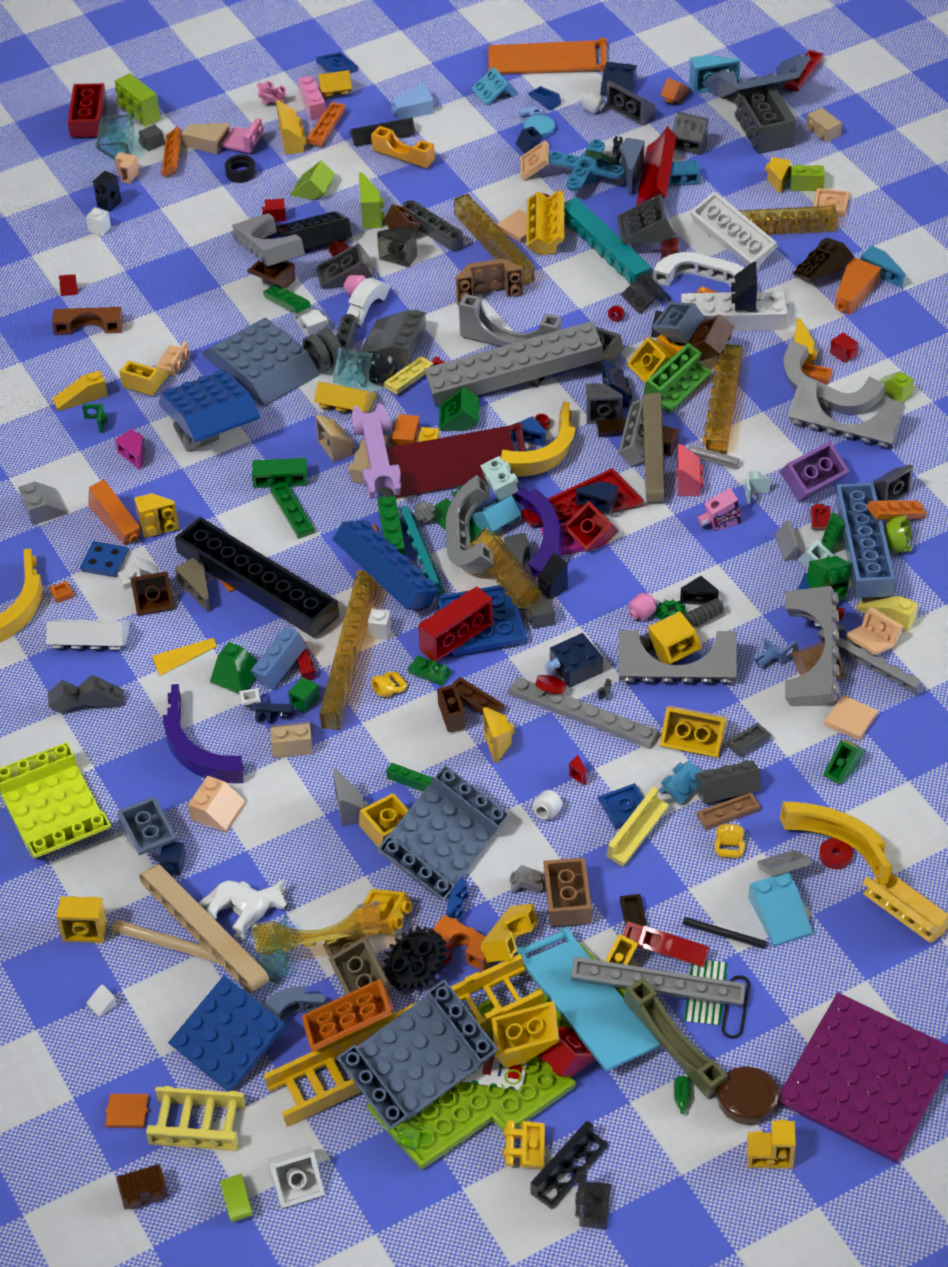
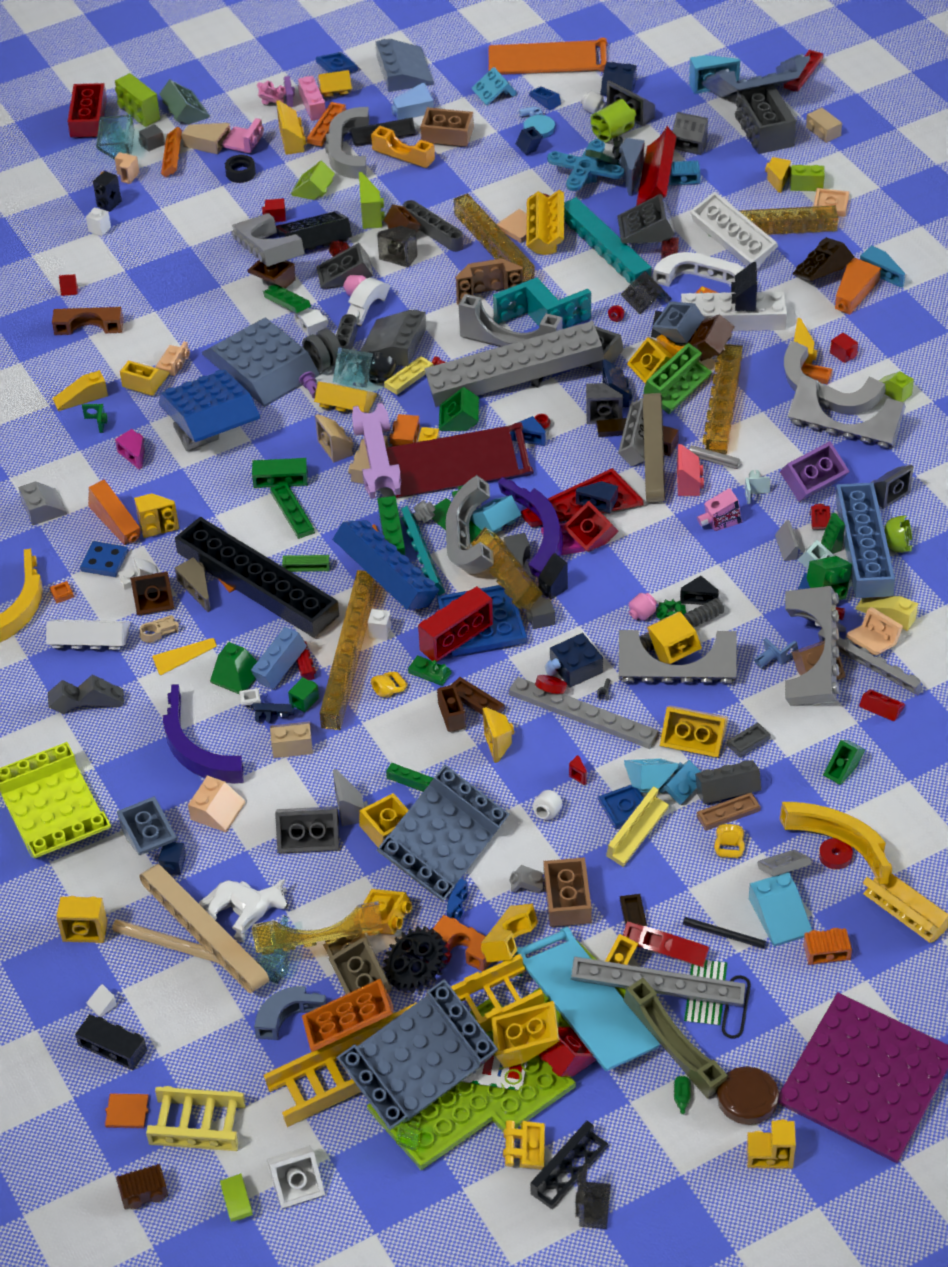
blue plate [168,975,287,1092] -> none
light aqua brick [480,456,519,501] -> none
yellow arch [501,401,576,477] -> none
light nougat tile [521,141,549,180] -> none
orange slope [660,78,691,104] -> none
light nougat tile [824,695,878,741] -> none
orange plate [866,500,927,520] -> none
none -> black brick [75,1014,147,1070]
none -> tan piece [140,615,179,643]
none -> sand green slope [159,79,210,124]
none -> flat silver slope [275,806,339,853]
none -> bright green piece [282,555,330,572]
none -> medium lavender plate [284,76,295,107]
none -> medium lavender pin [299,371,317,399]
none -> light grey arch [325,107,369,179]
none -> sand blue slope [375,39,434,92]
none -> medium nougat brick [420,107,474,147]
none -> teal bracket [493,277,591,329]
none -> lime cylinder [590,99,636,142]
none -> medium azure slope [624,758,678,792]
none -> orange brick [803,928,852,965]
none -> red slope [859,689,905,721]

